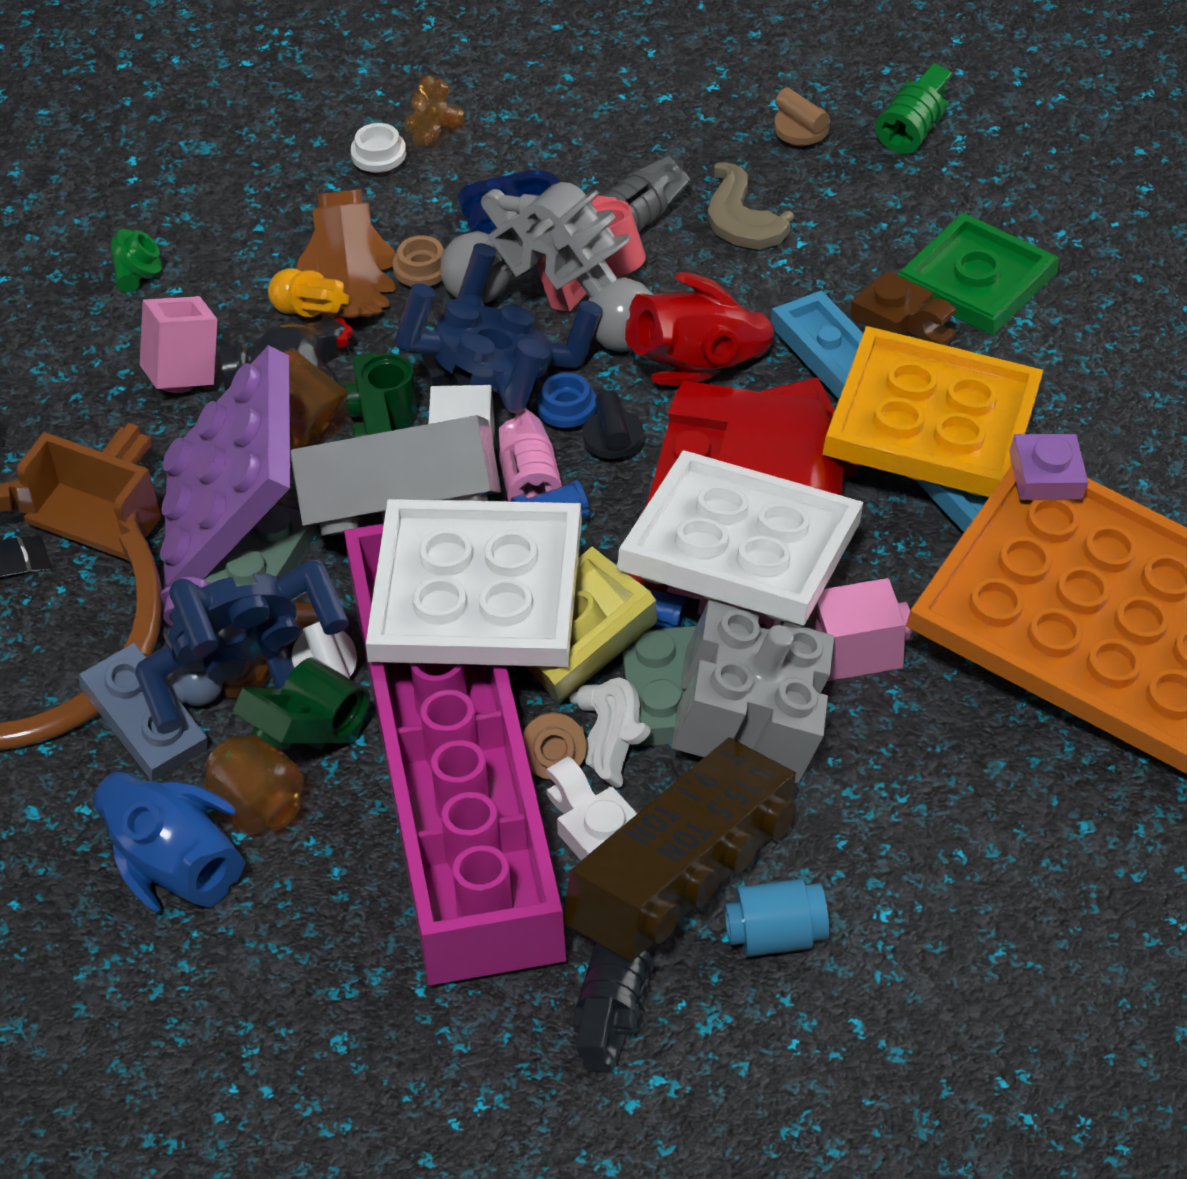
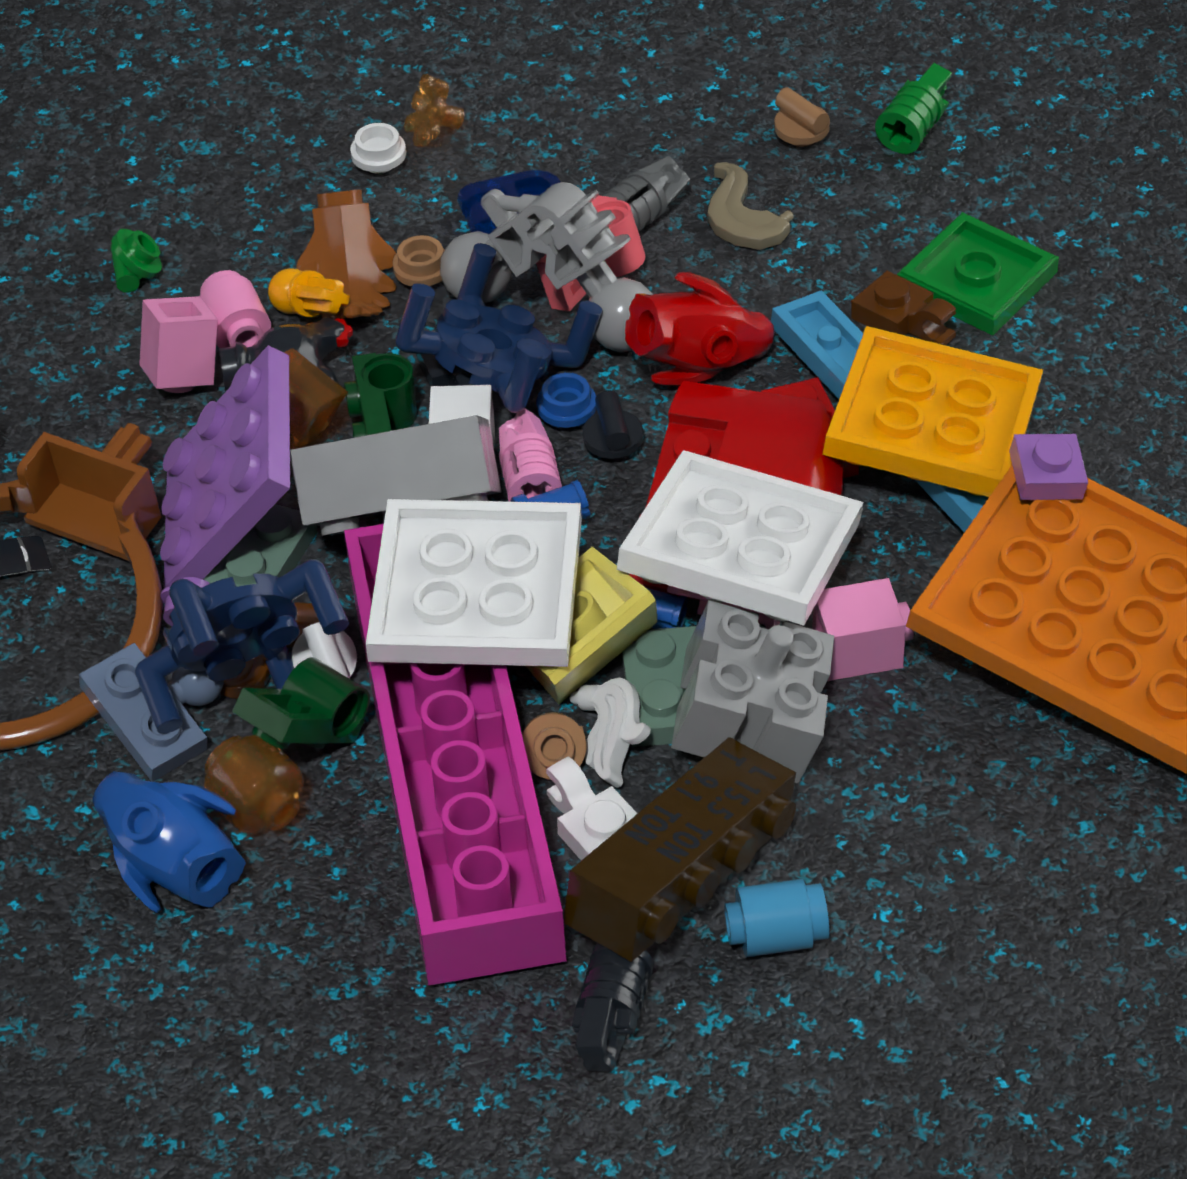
none -> bright pink brick [200,270,271,349]

